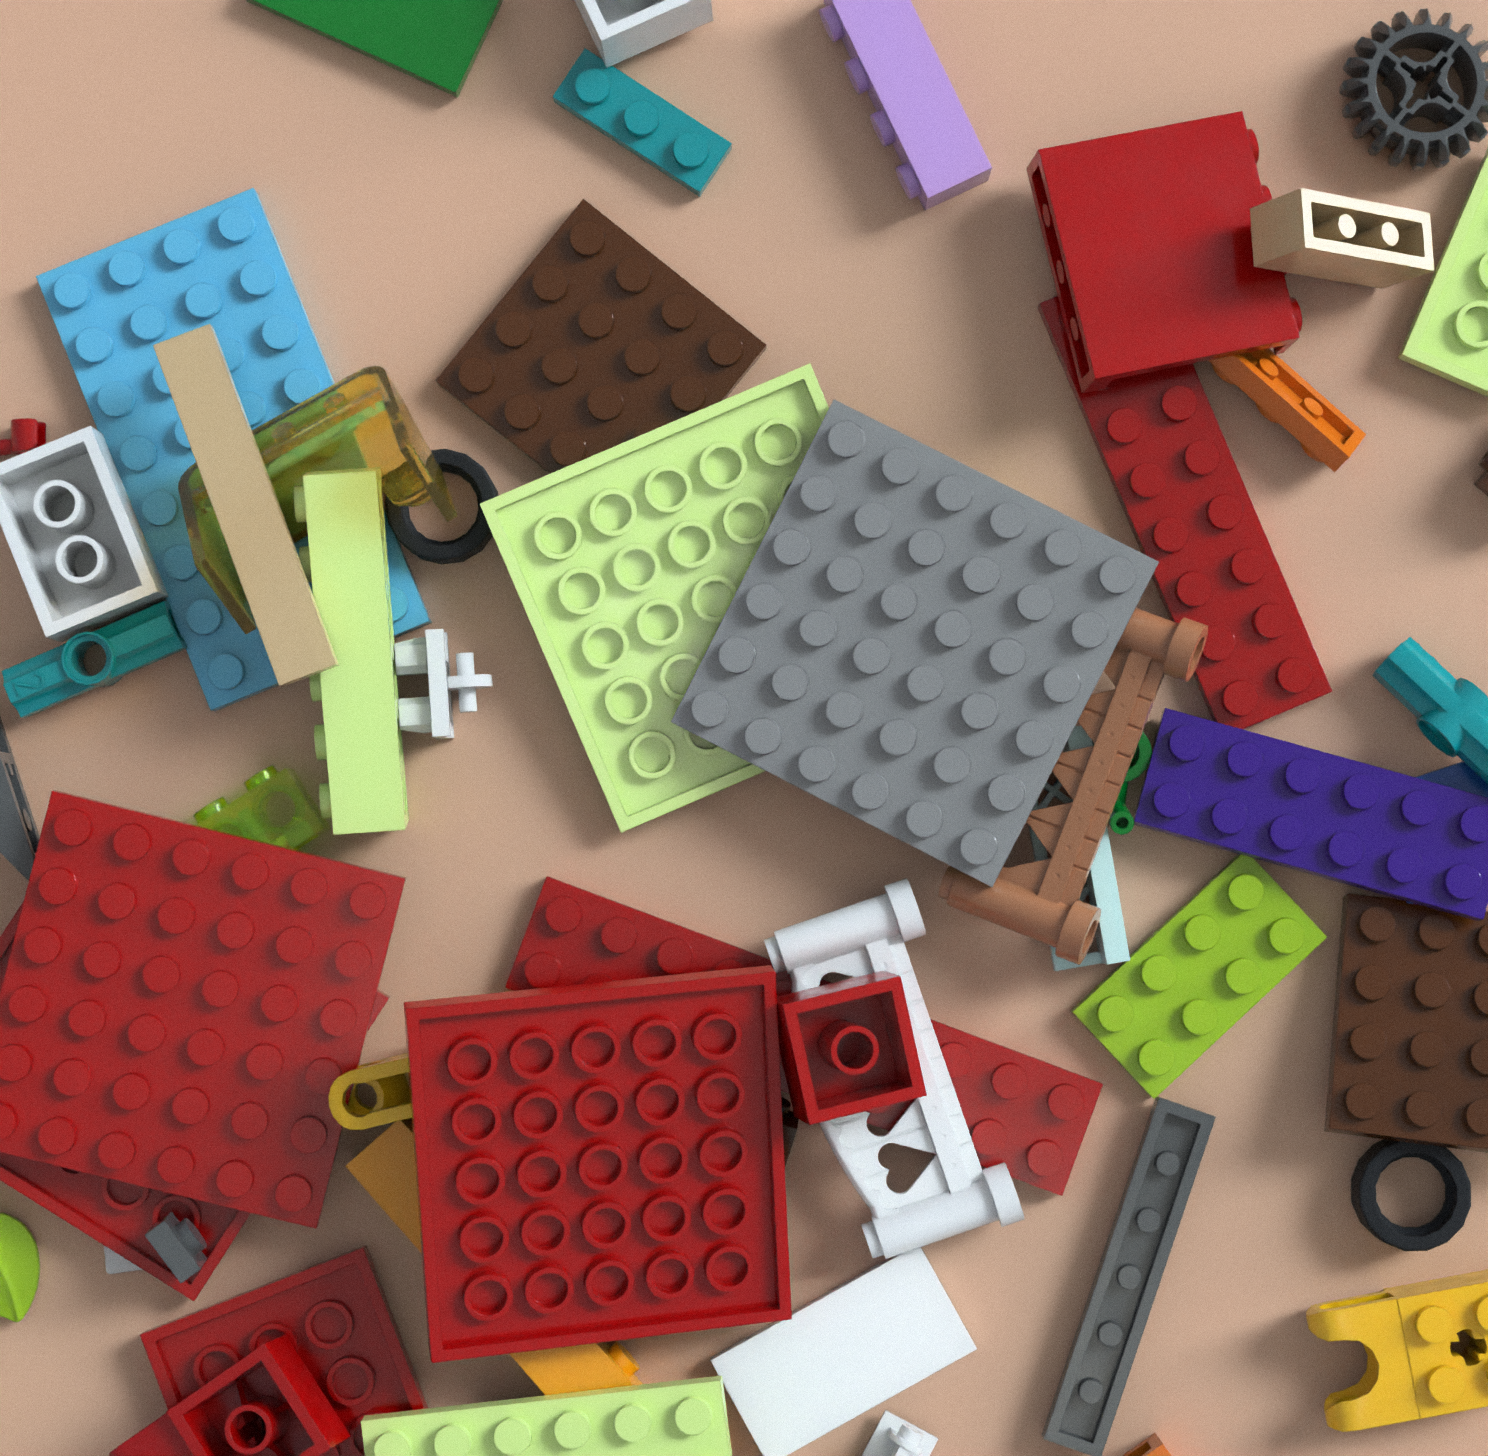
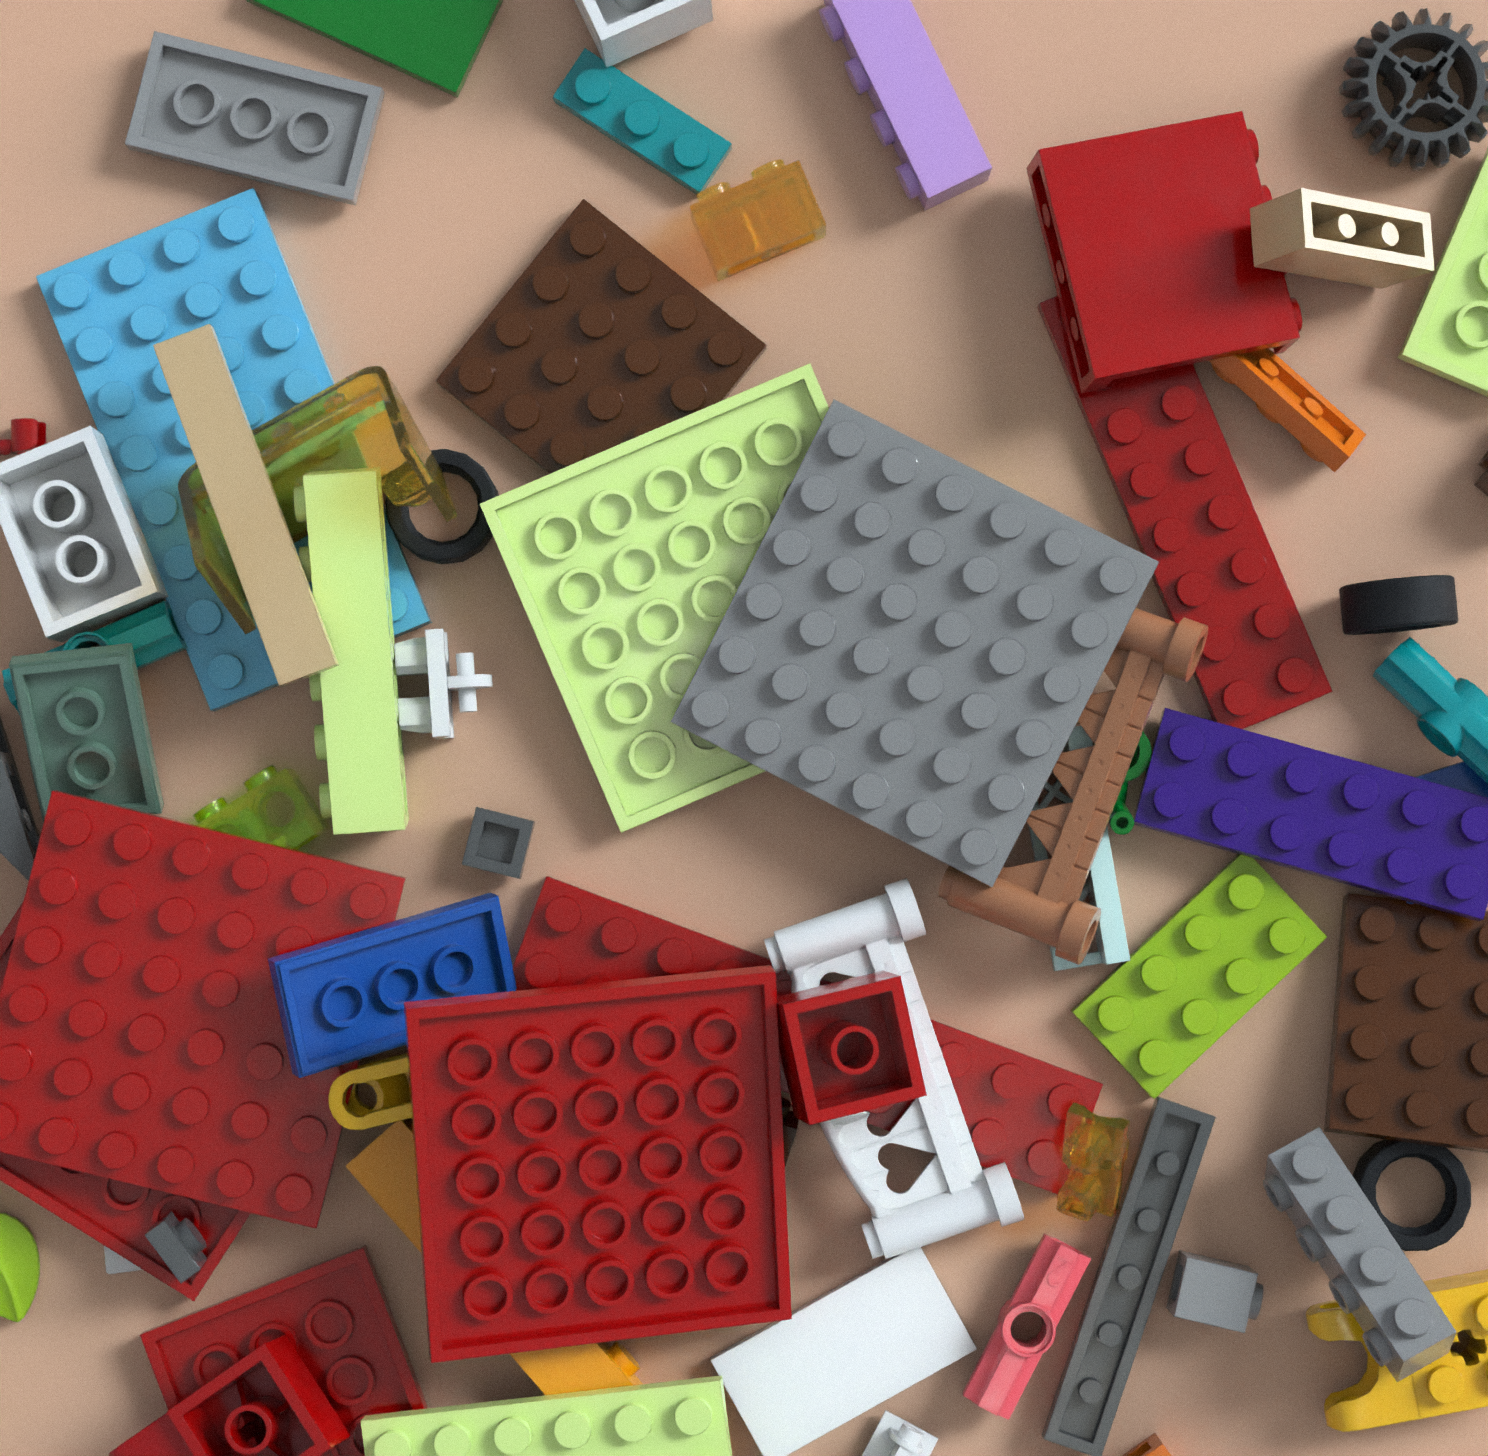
none -> sand green tile [9,643,164,823]
none -> light grey plate [125,31,385,206]
none -> blue tile [268,892,517,1078]
none -> dark grey plate [462,807,535,879]
none -> clear yellow brick [690,159,827,282]
none -> coral piece [962,1233,1091,1420]
none -> clear yellow hips [1056,1102,1130,1221]
none -> light grey brick [1166,1250,1263,1333]
none -> light grey brick [1263,1127,1456,1382]
none -> black tyre [1339,575,1458,635]

